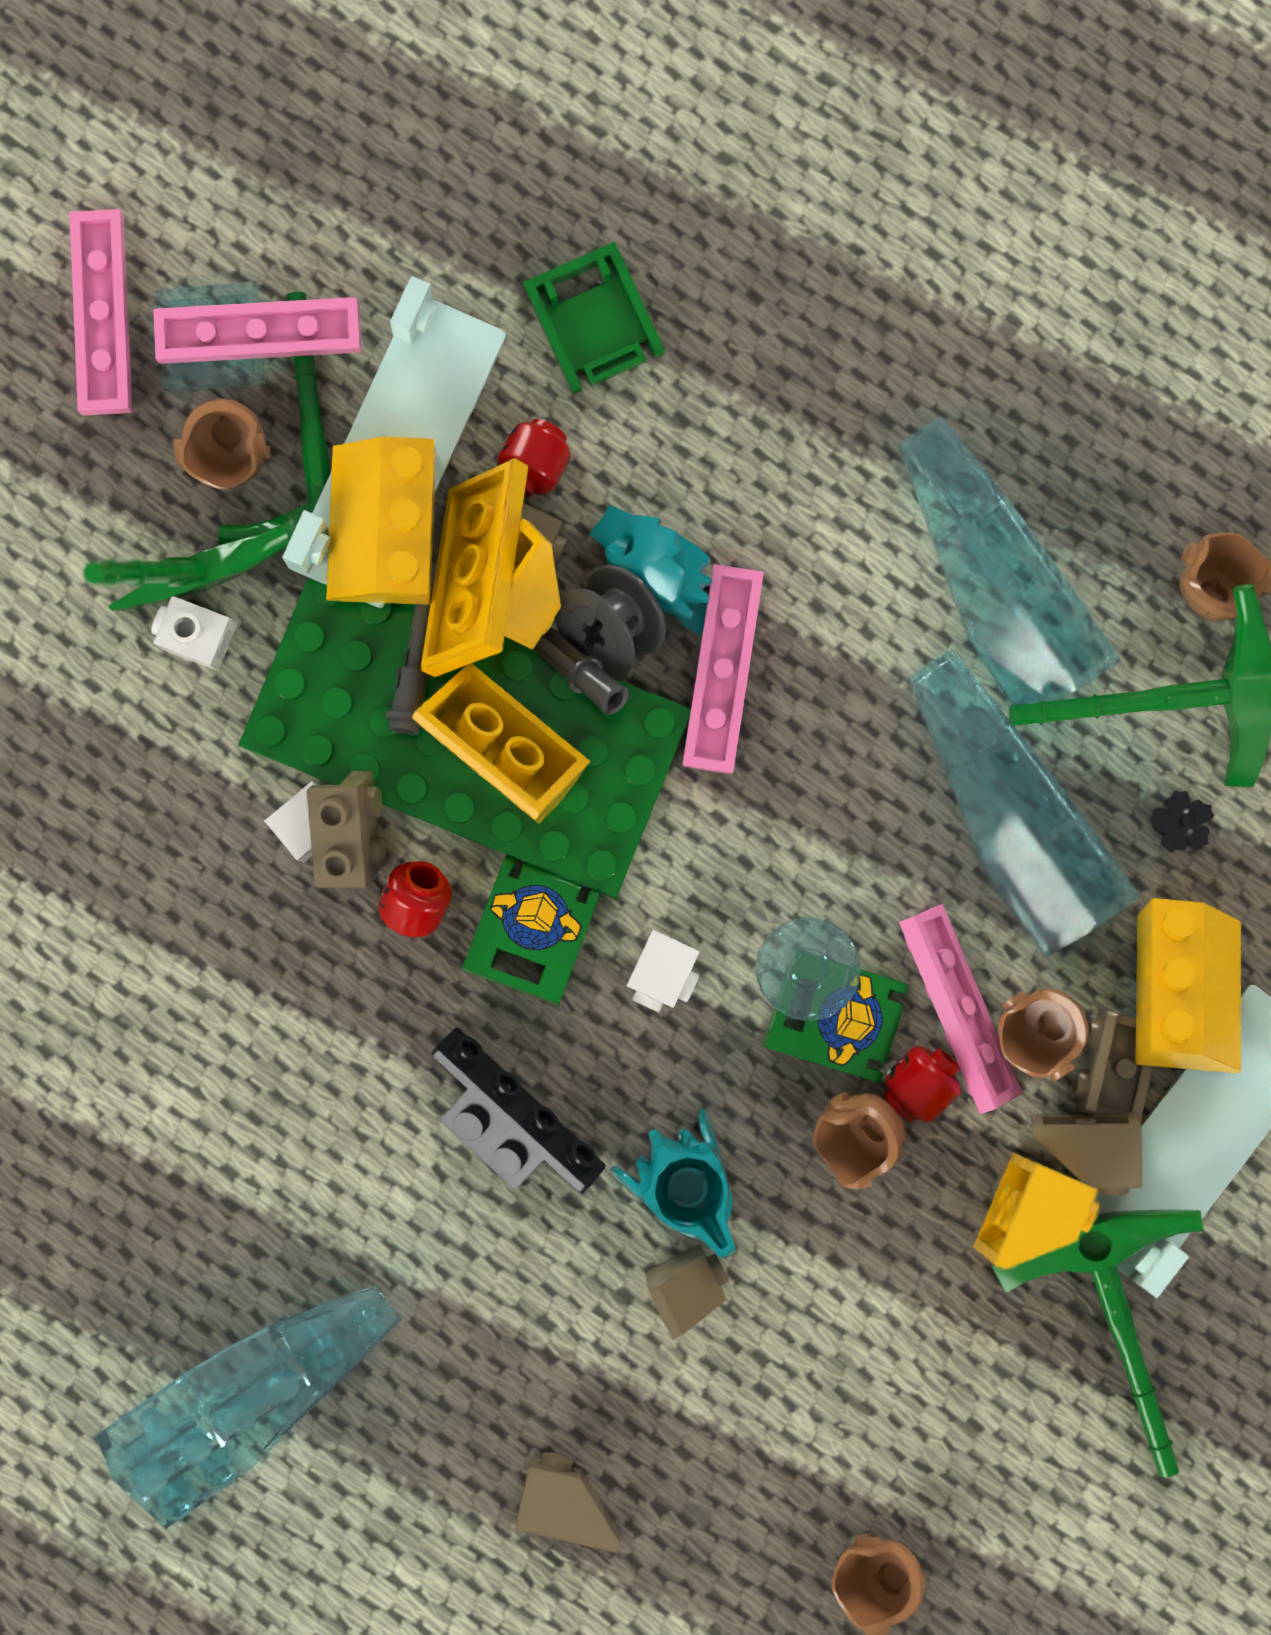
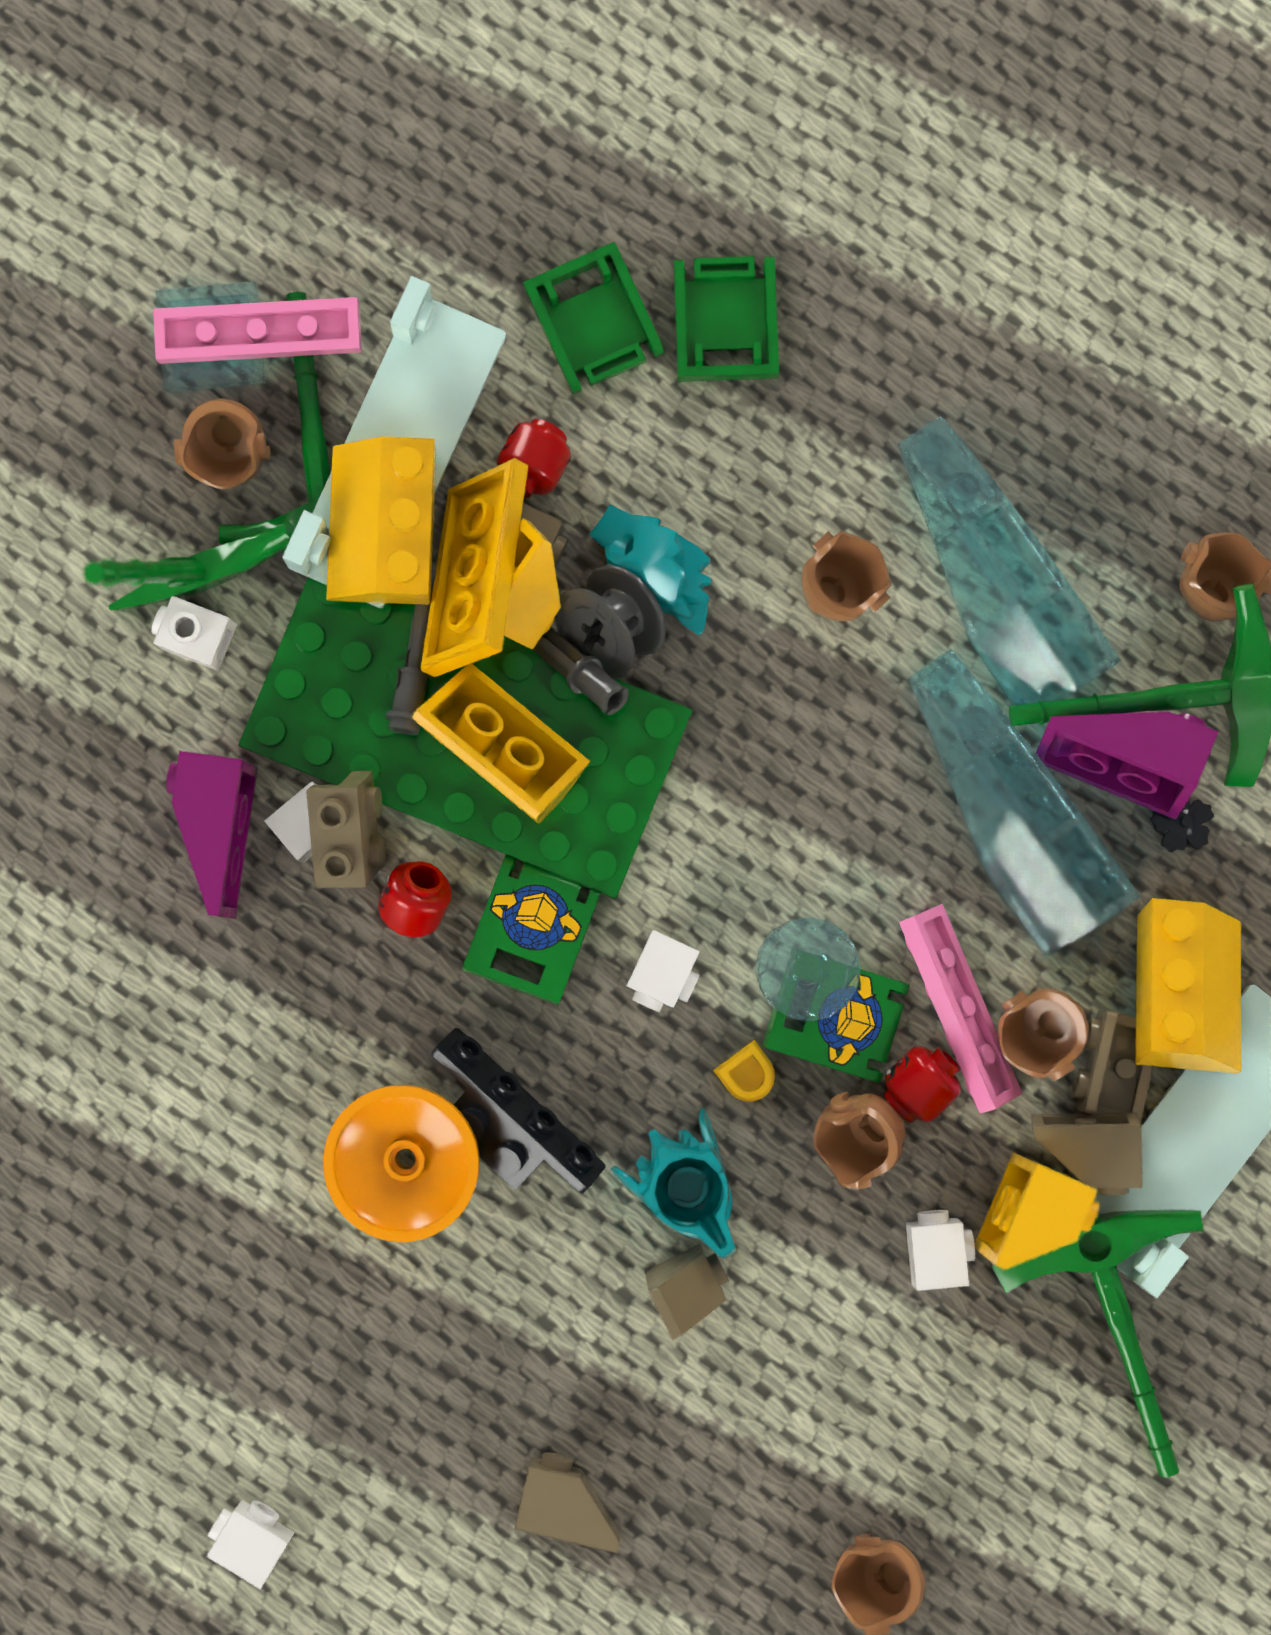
bright pink plate [69,209,133,416] -> none
clear light blue wedge [95,1286,402,1529] -> none
bright pink plate [682,564,764,774] -> none
none -> magenta slope [166,751,258,919]
none -> white brick [206,1500,295,1590]
none -> light orange dish [323,1085,480,1242]
none -> green container [674,256,779,382]
none -> yellow tile [713,1040,775,1102]
none -> medium nougat cap [802,531,892,621]
none -> white brick [906,1210,975,1291]
none -> magenta slope [1033,712,1219,820]

